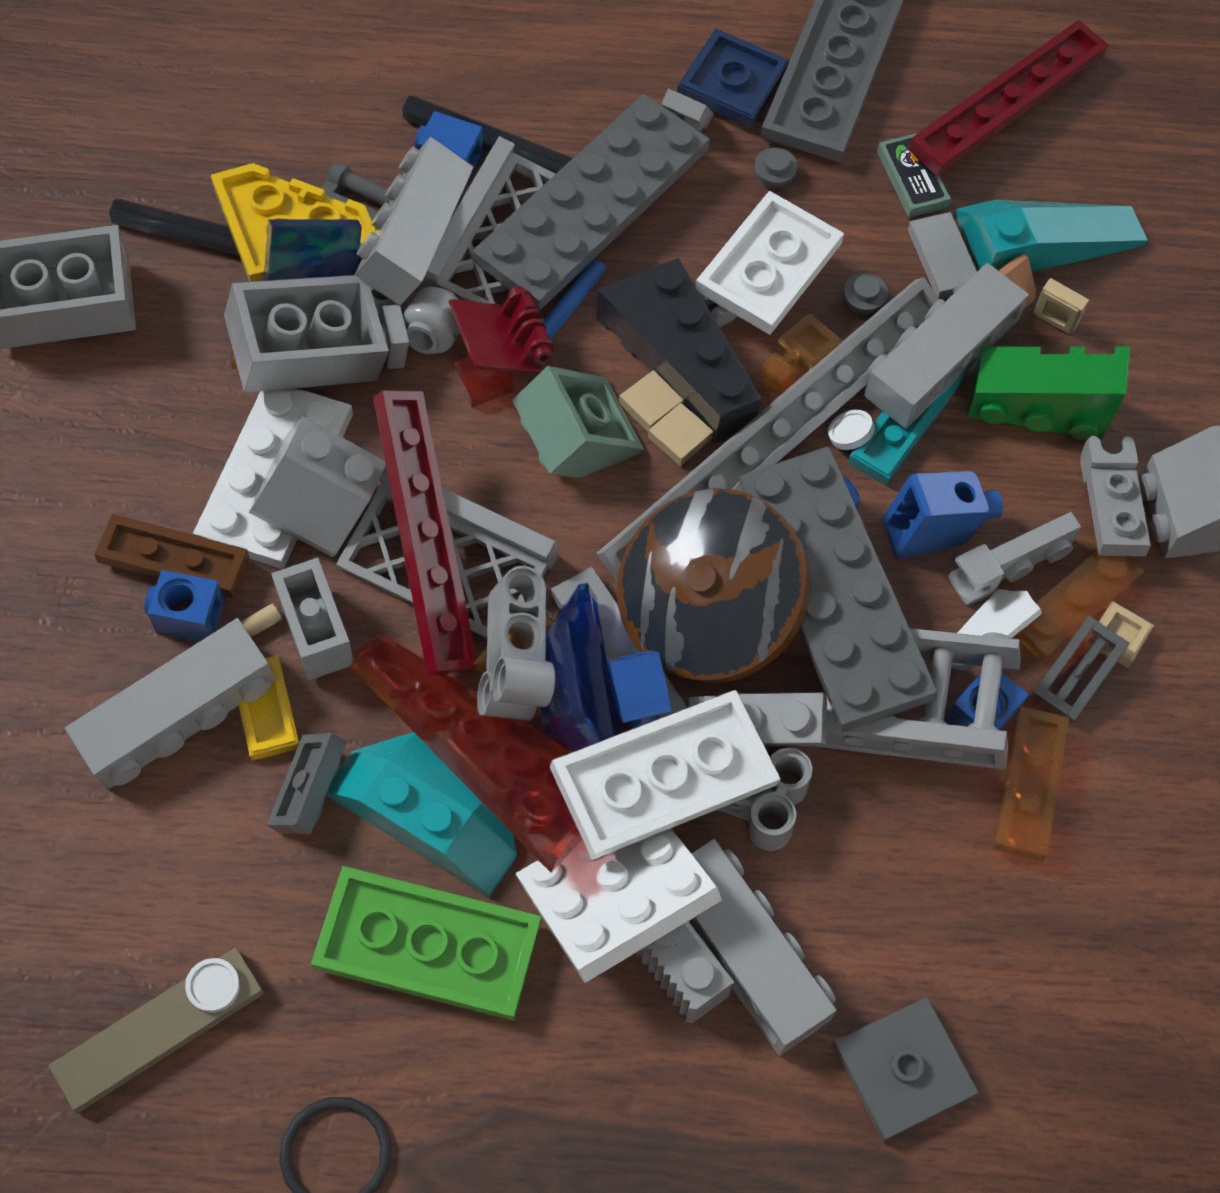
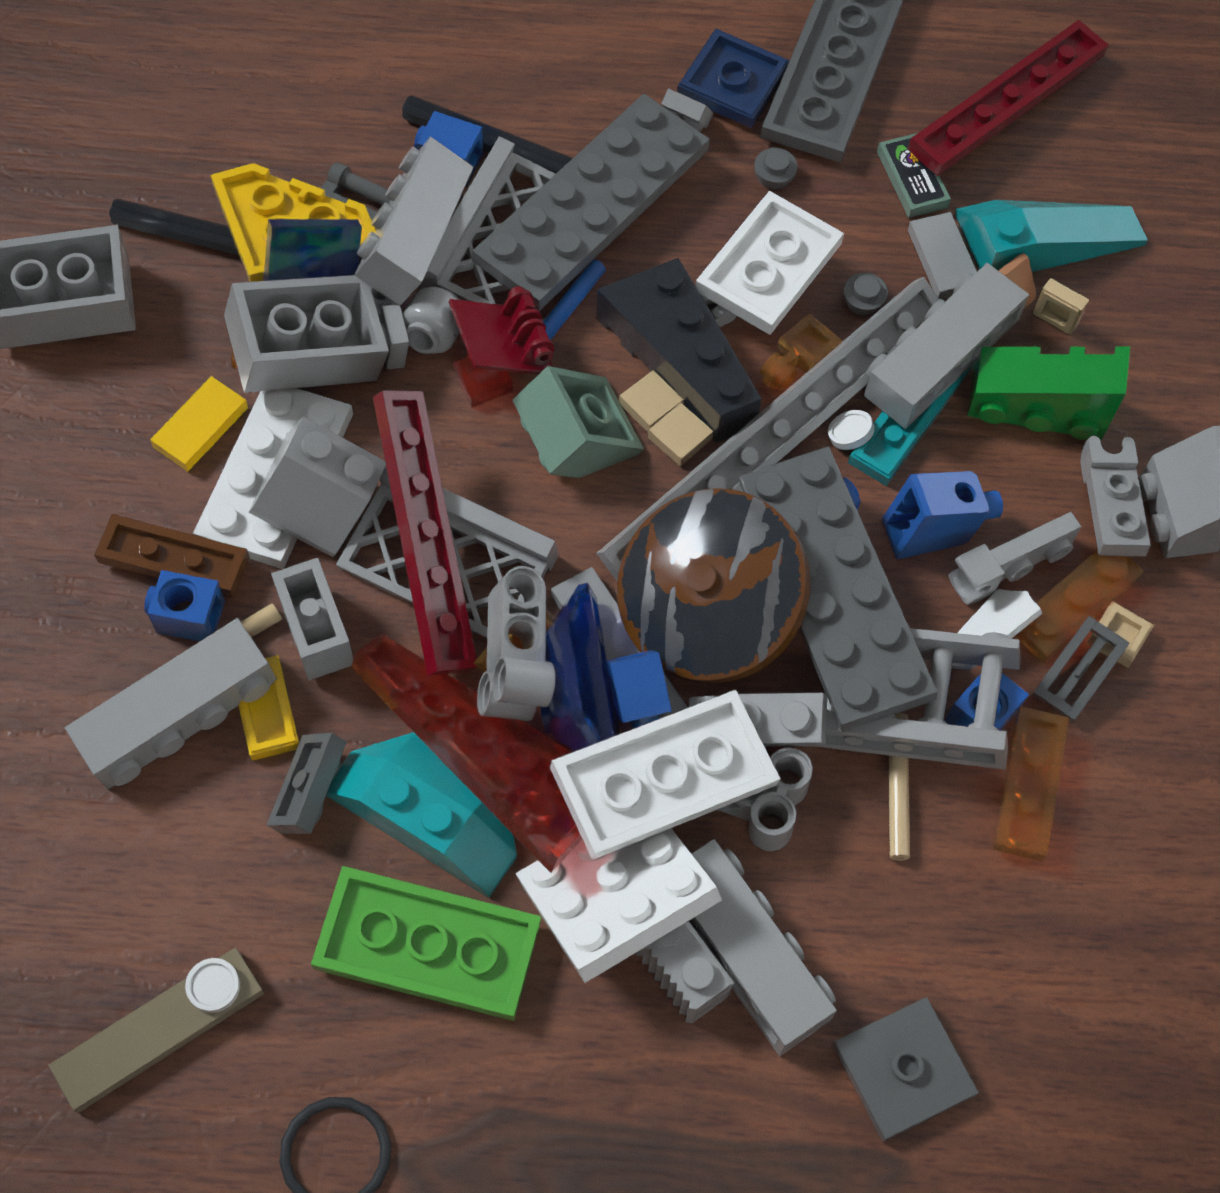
none -> yellow tile [150,376,248,472]
none -> tan piece [889,713,910,861]

